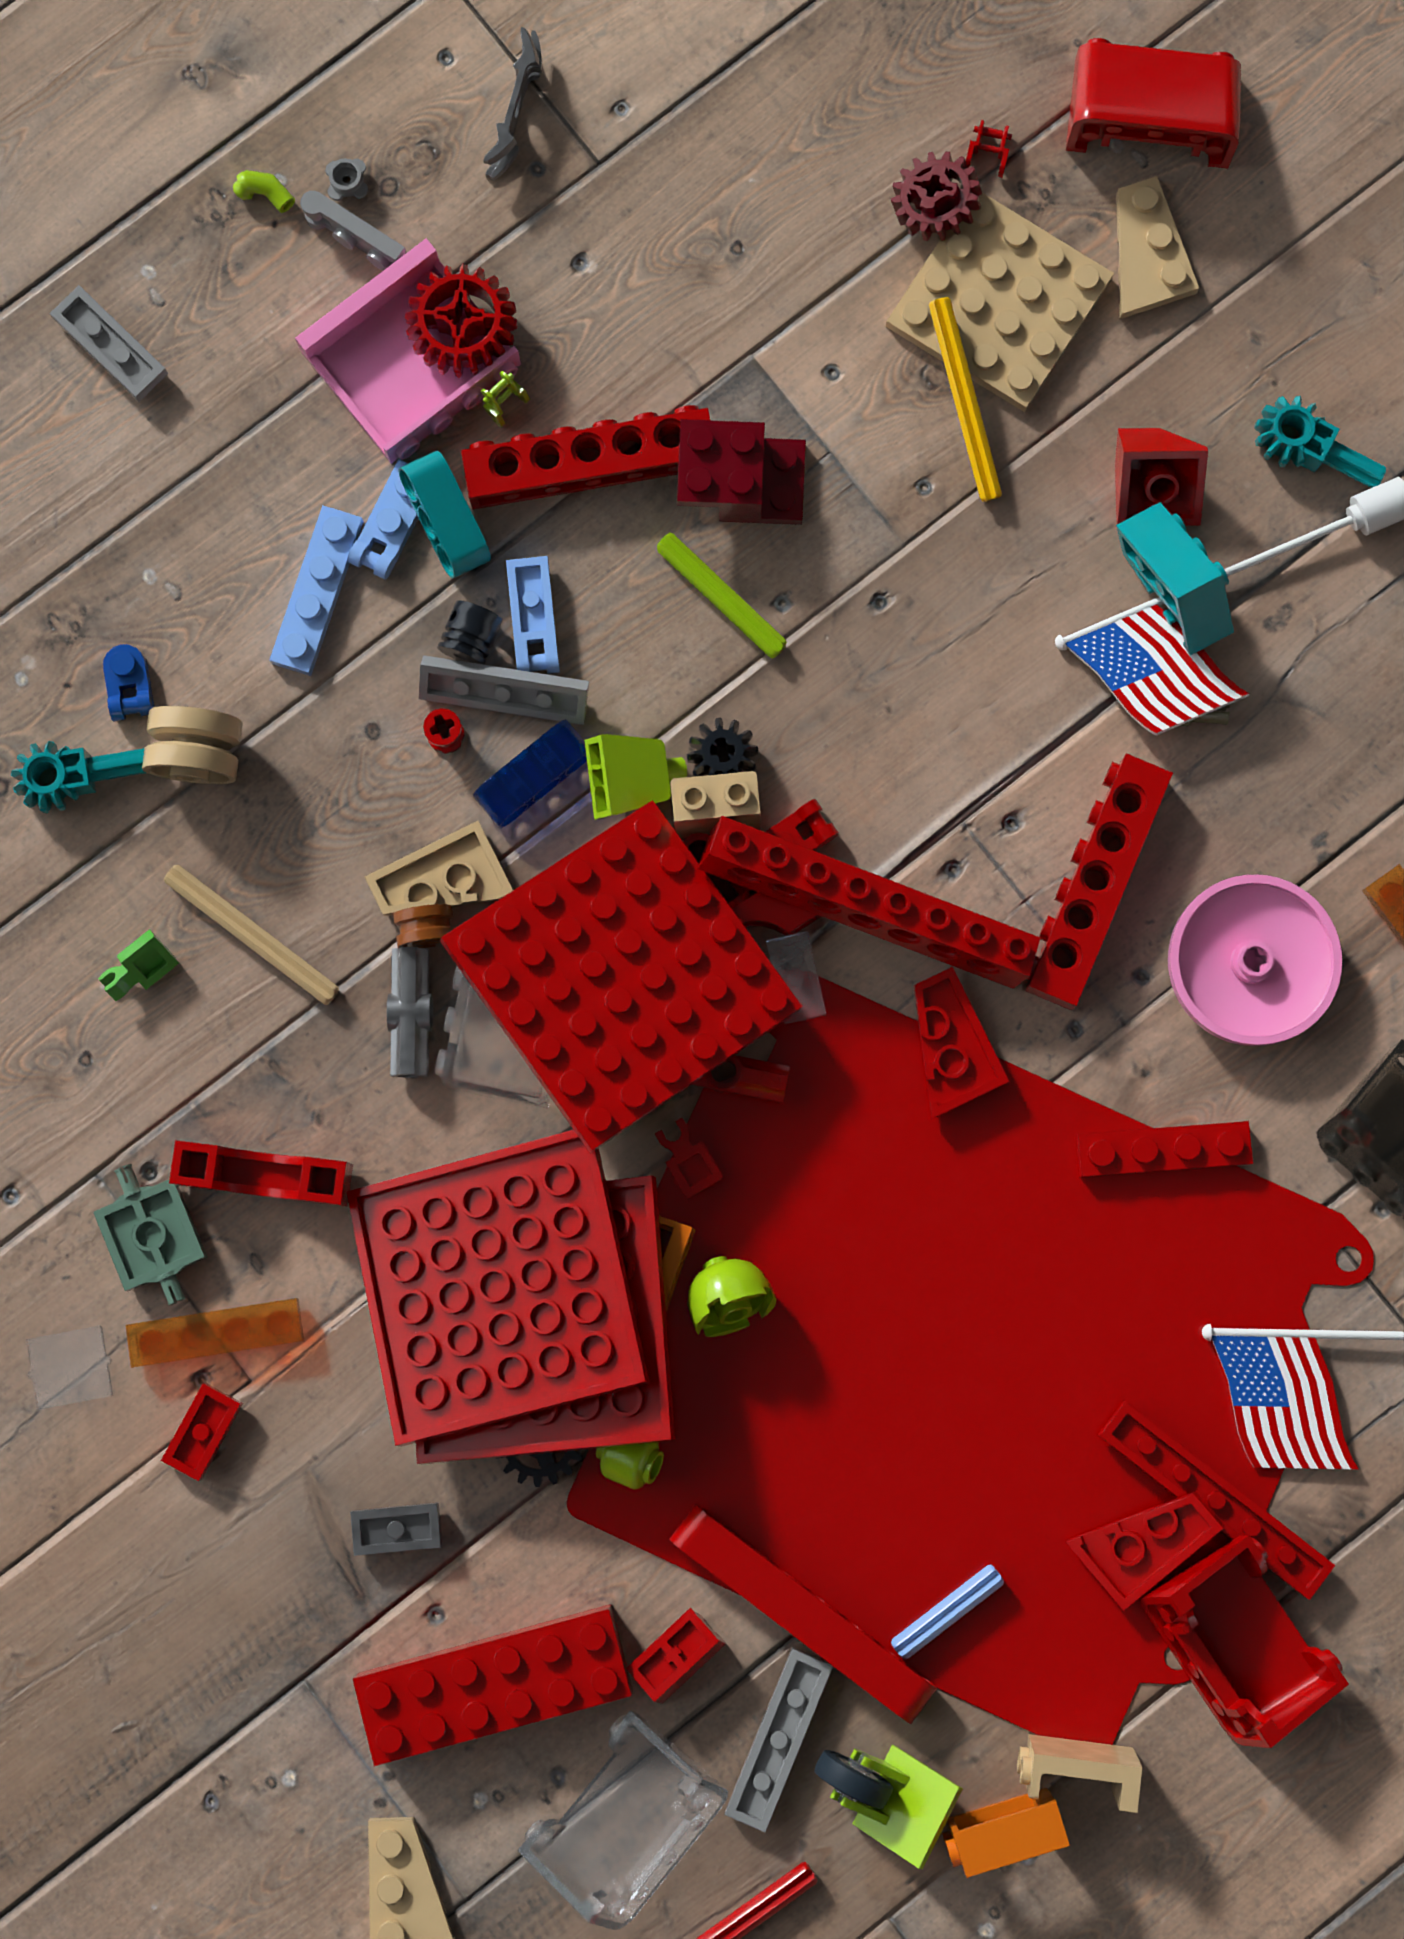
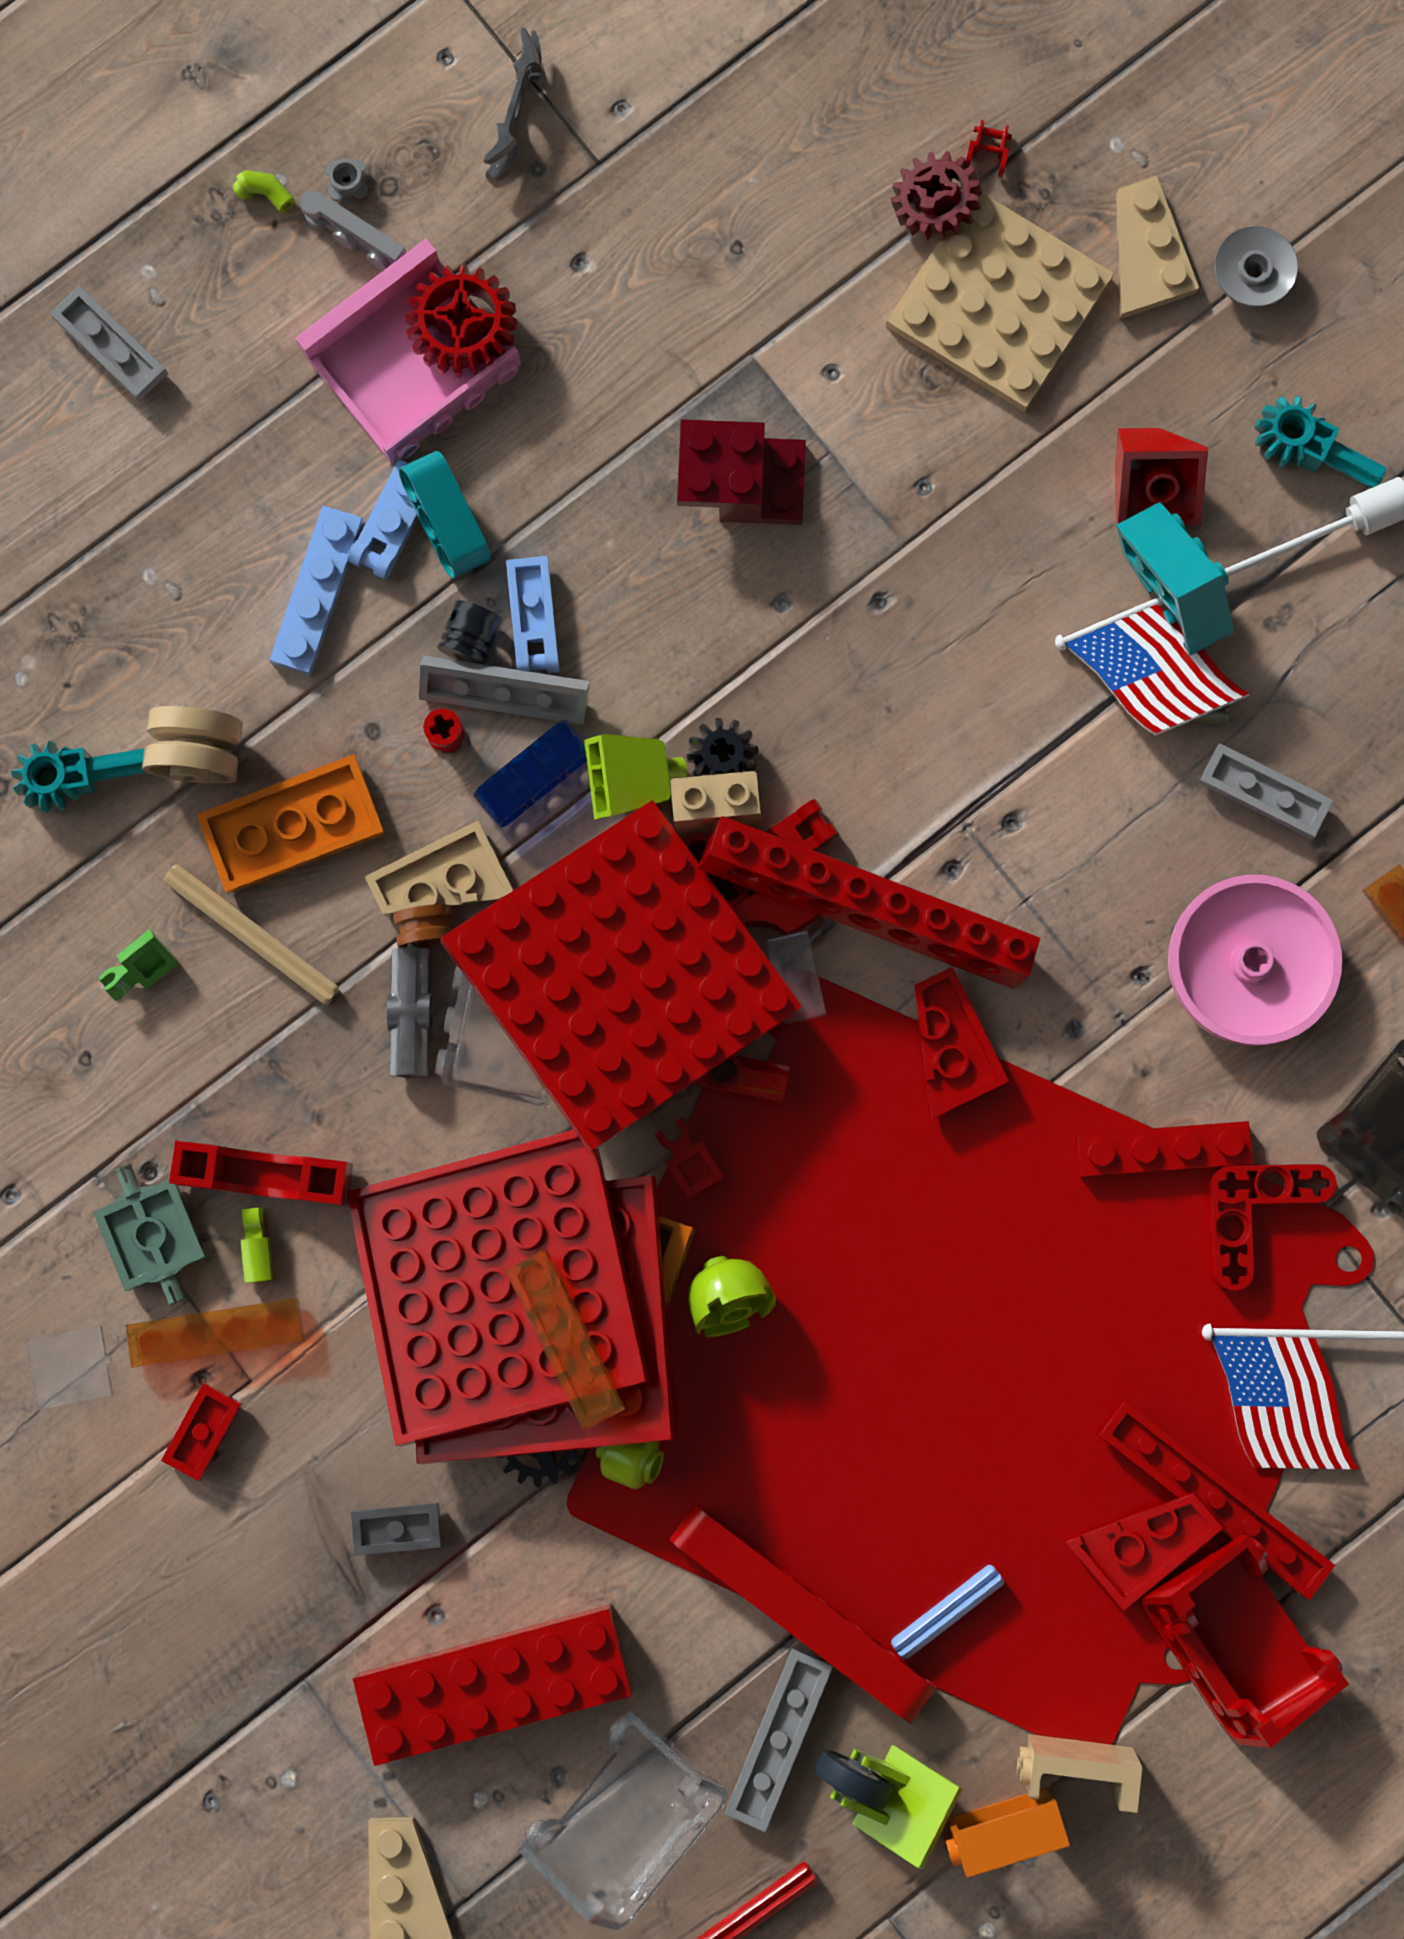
blue plate [103,644,155,722] -> none
red brick [461,405,710,510] -> none
lime piece [481,371,530,428] -> none
red hinge [625,1608,726,1704] -> none
lime axle [657,533,787,659] -> none
yellow axle [929,297,1002,502] -> none
red brick [1025,753,1173,1011] -> none
red windscreen [1065,38,1241,169] -> none
none -> orange plate [196,754,385,895]
none -> lime bar [241,1207,274,1283]
none -> clear orange plate [506,1249,626,1430]
none -> light grey plate [1198,743,1333,840]
none -> red beam [1208,1164,1337,1291]
none -> light grey dish [1214,226,1298,307]

